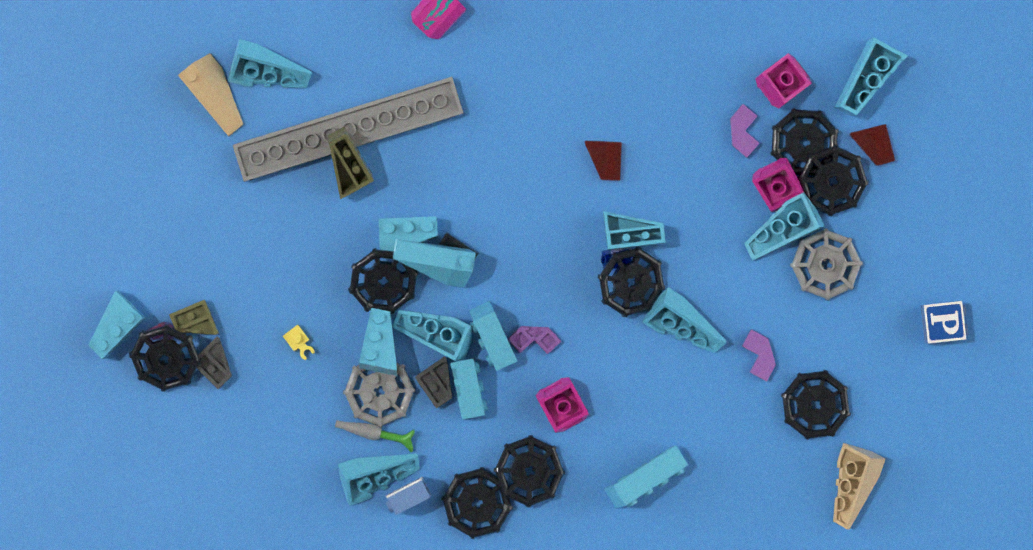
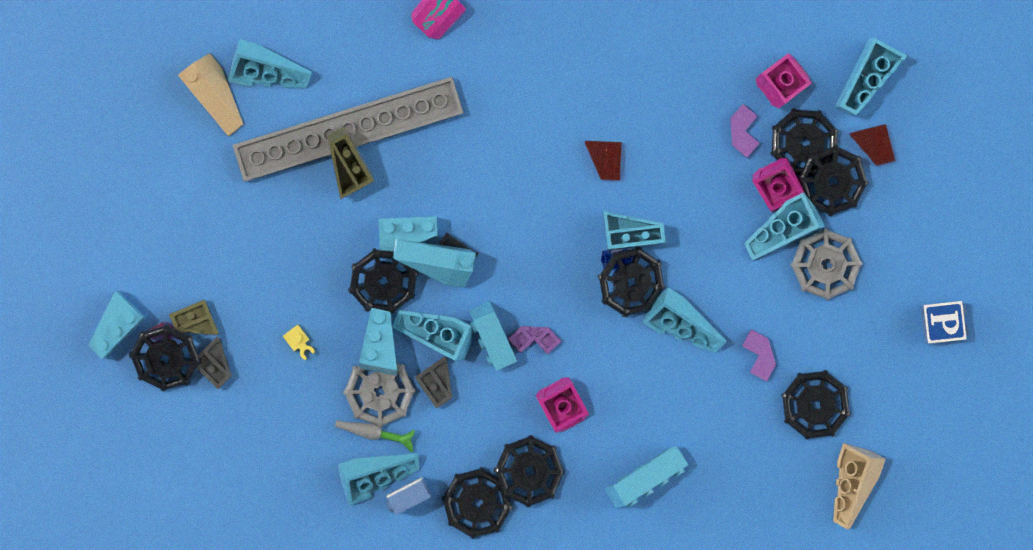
medium azure wedge [450,358,488,420] -> none

